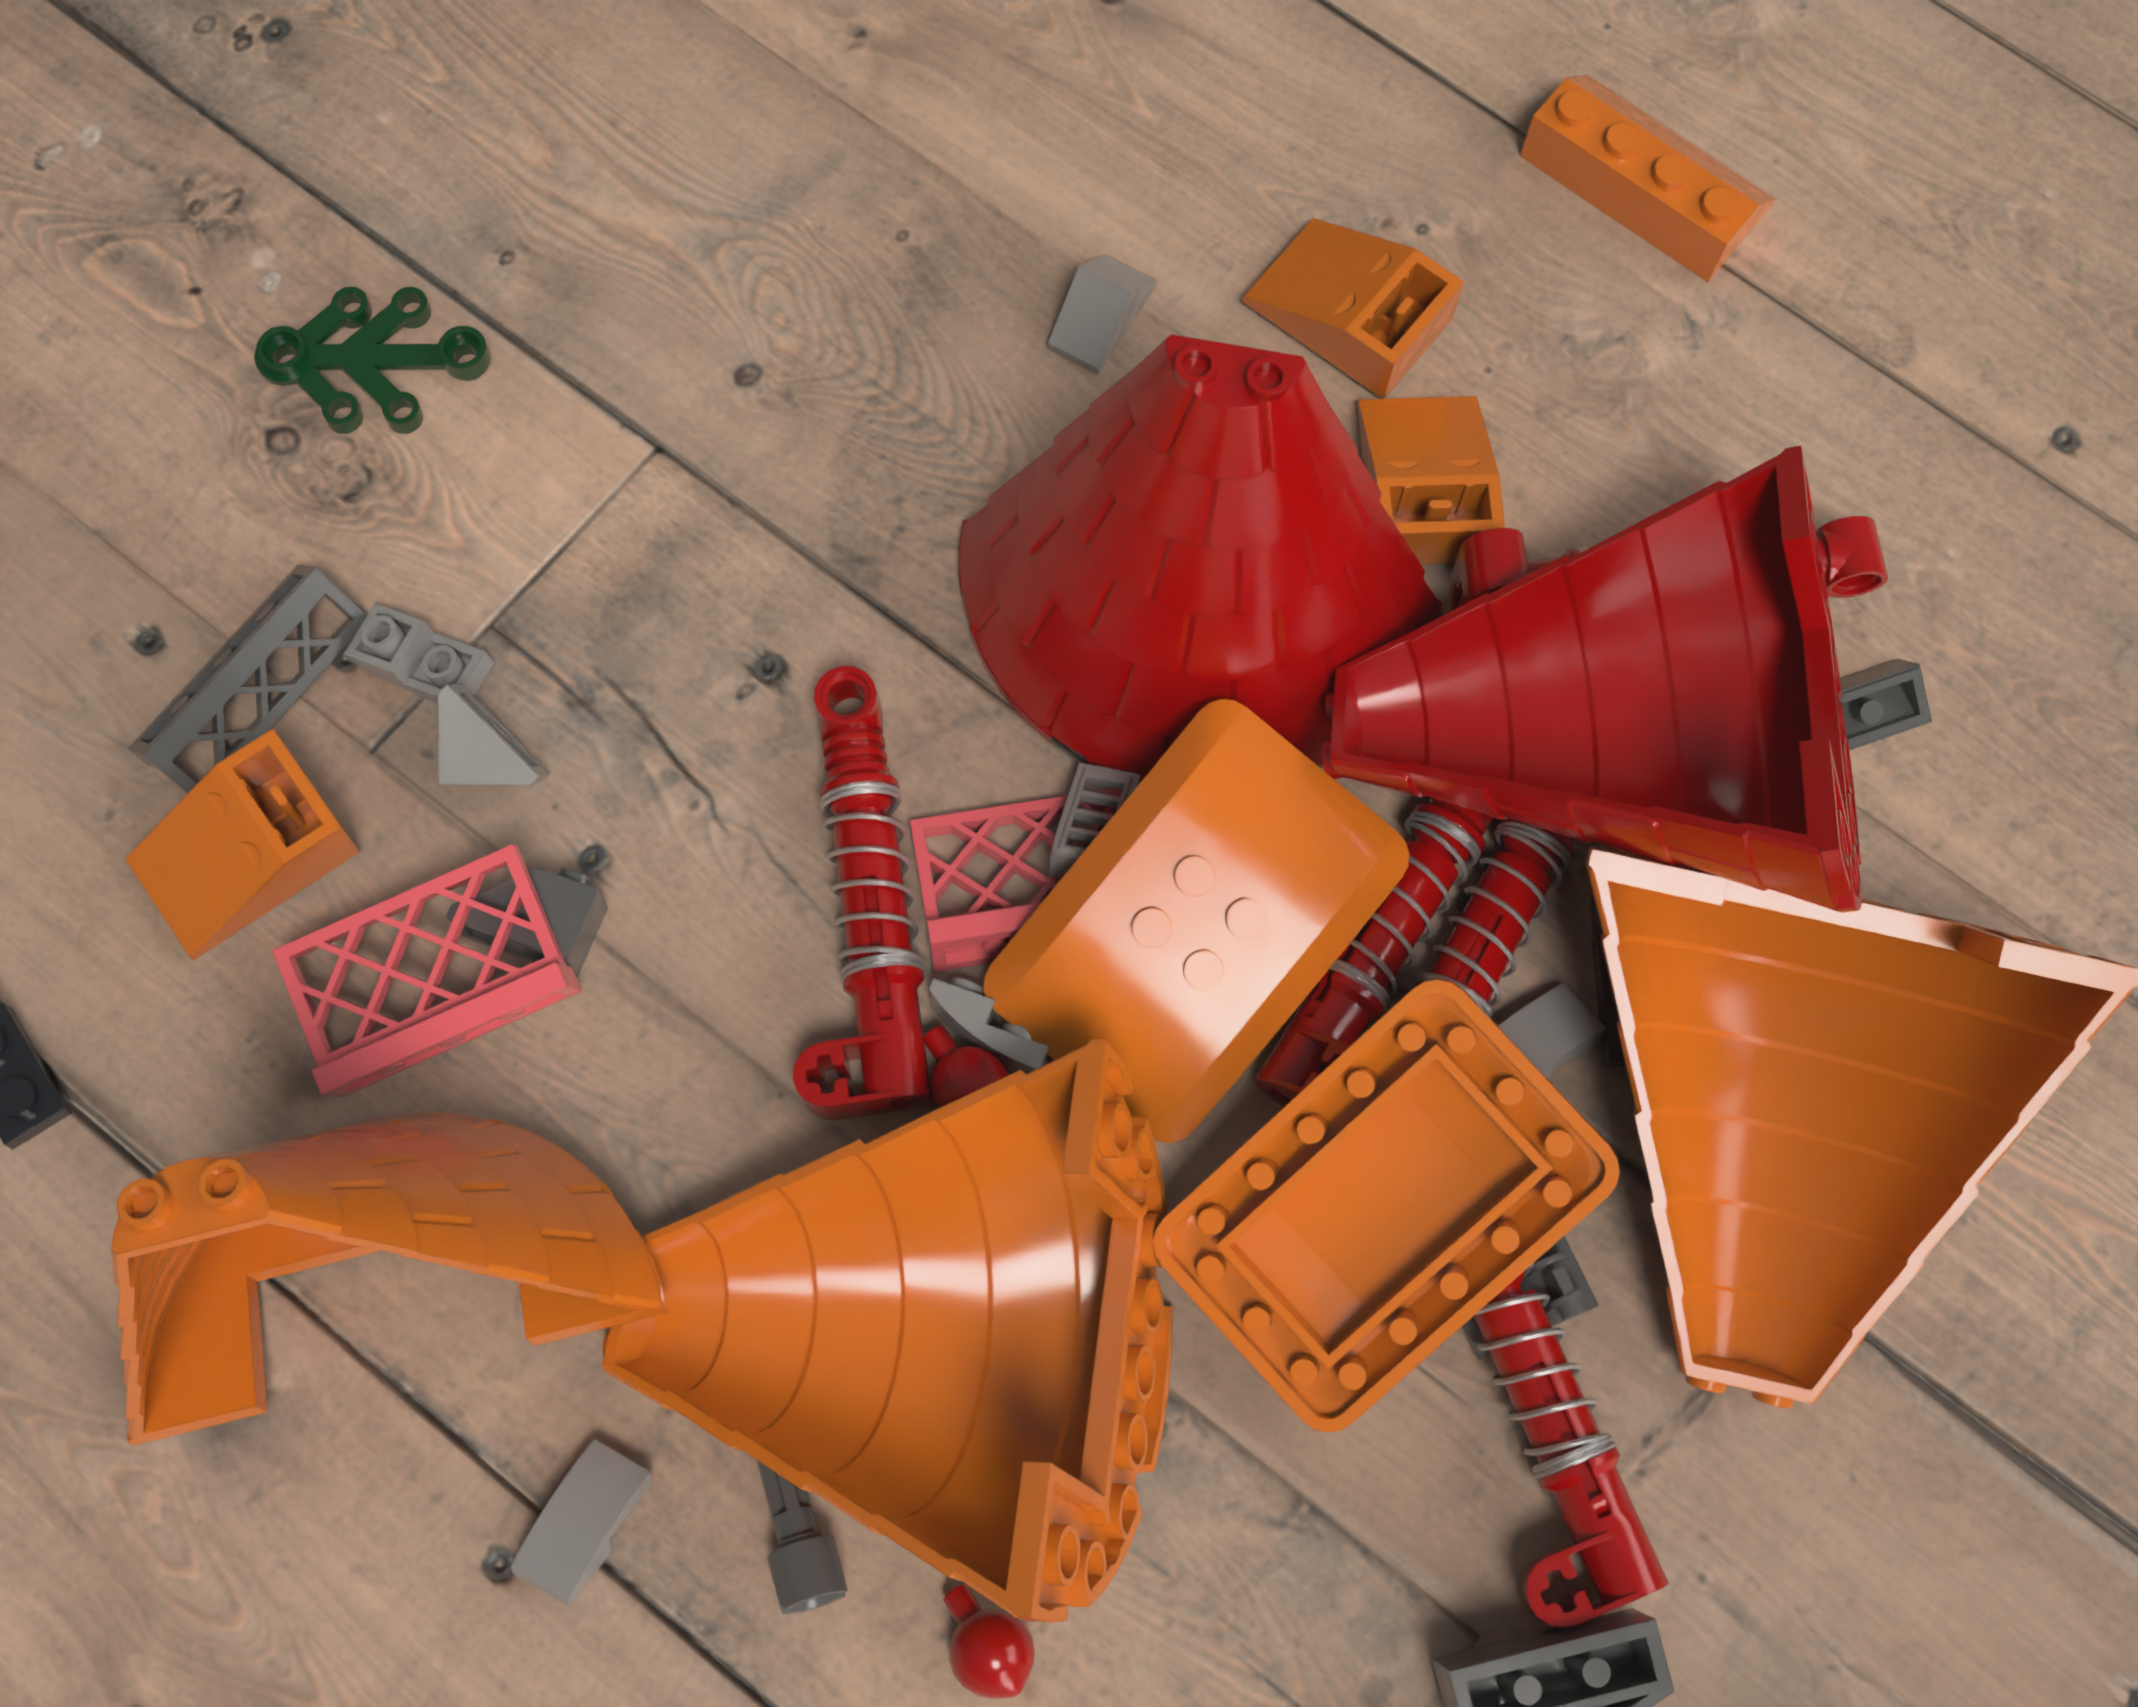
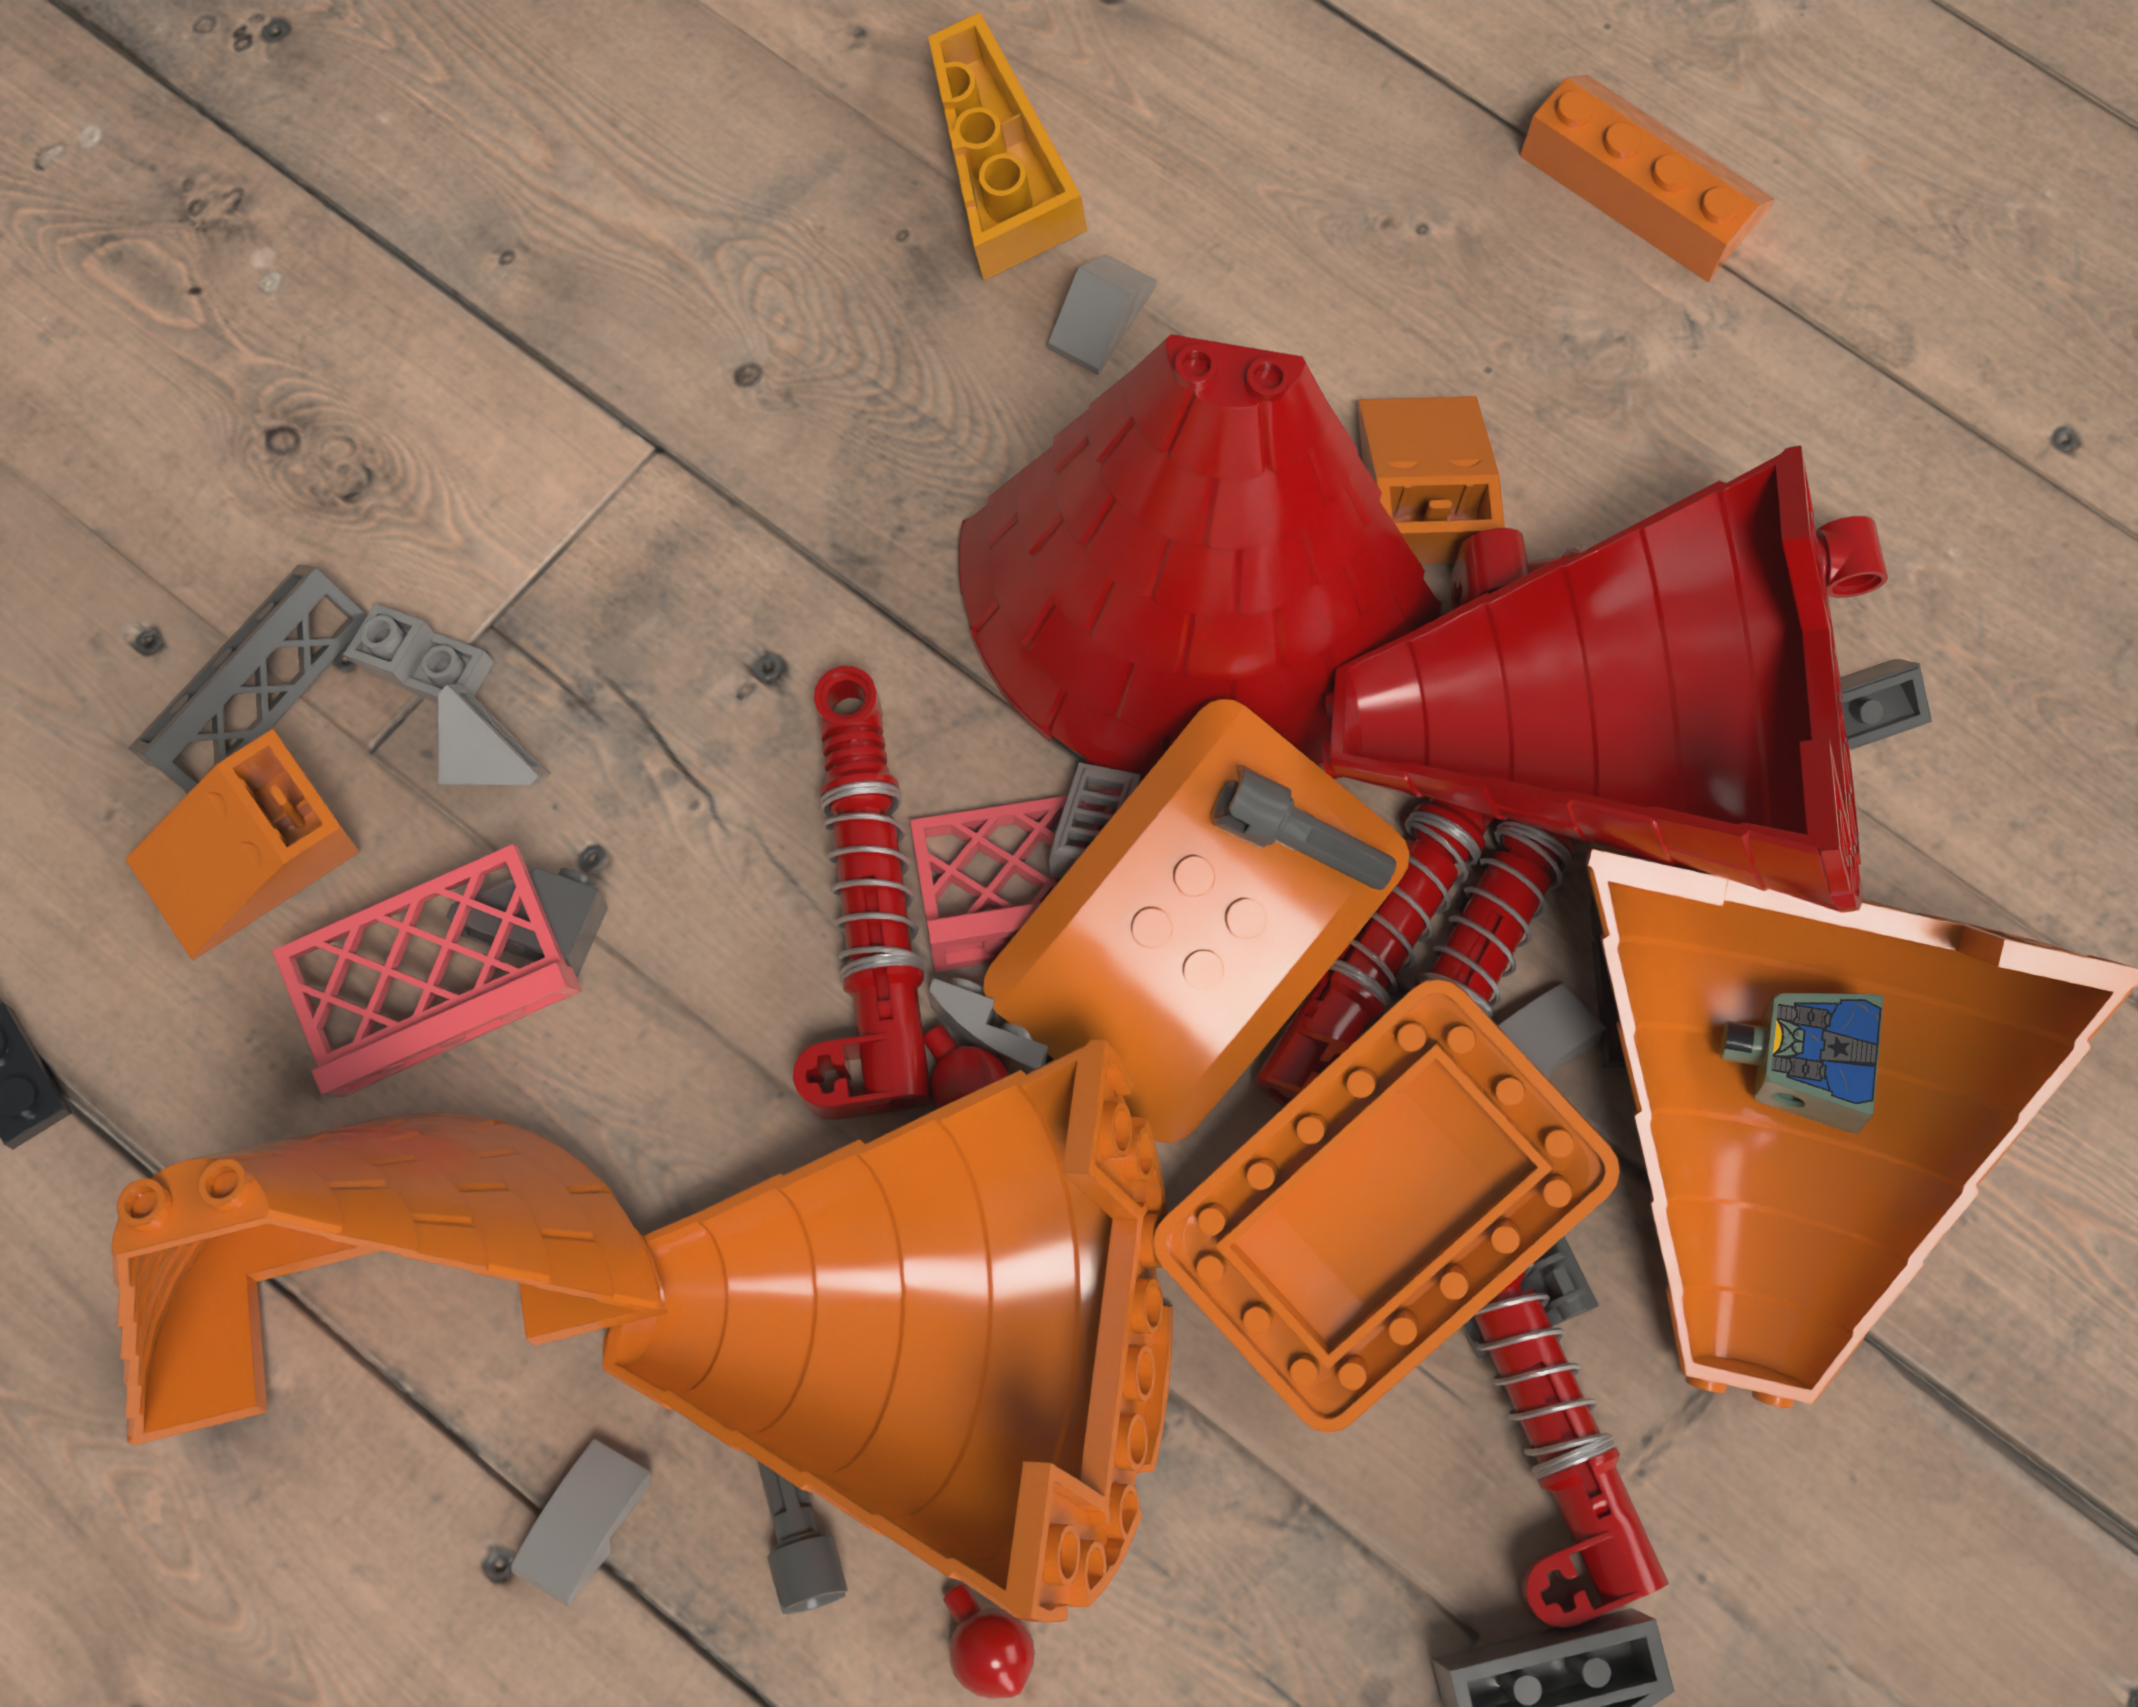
dark green plant [254,287,490,434] -> none
orange slope [1242,218,1464,399] -> none
none -> light orange wedge [928,12,1088,281]
none -> dark grey piece [1211,765,1396,890]
none -> torso [1720,993,1884,1134]

